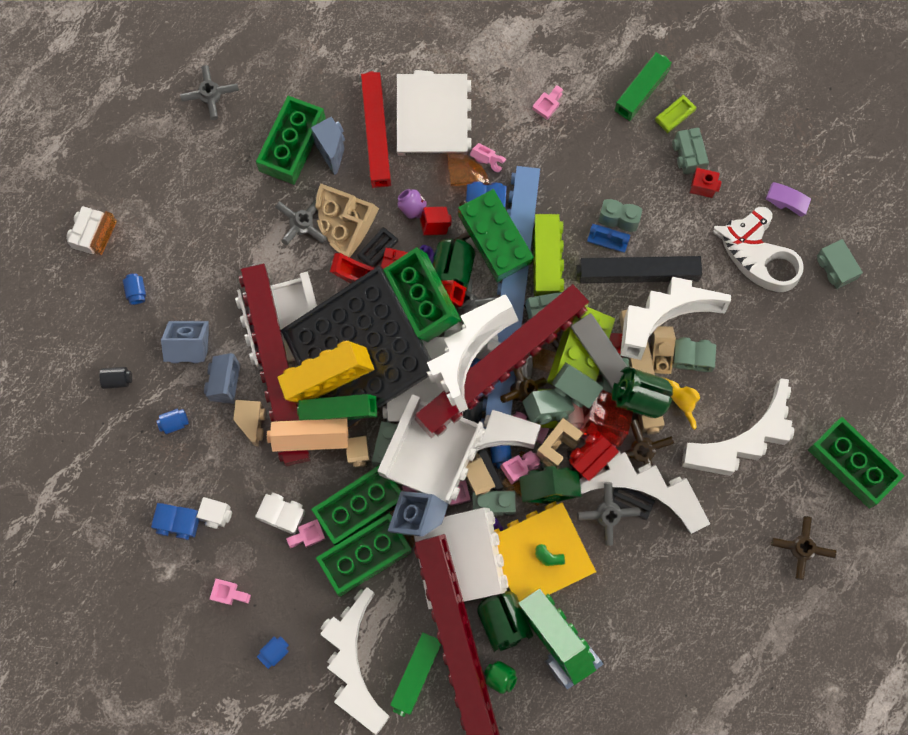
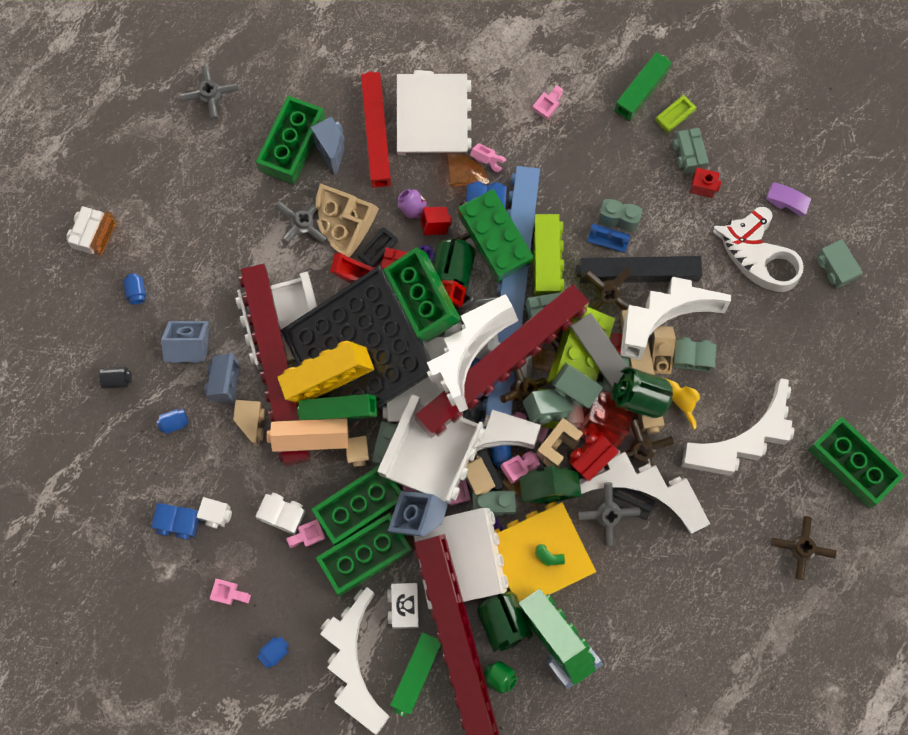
none -> white brick [387,583,419,629]
none -> dark brown bar [584,267,632,311]

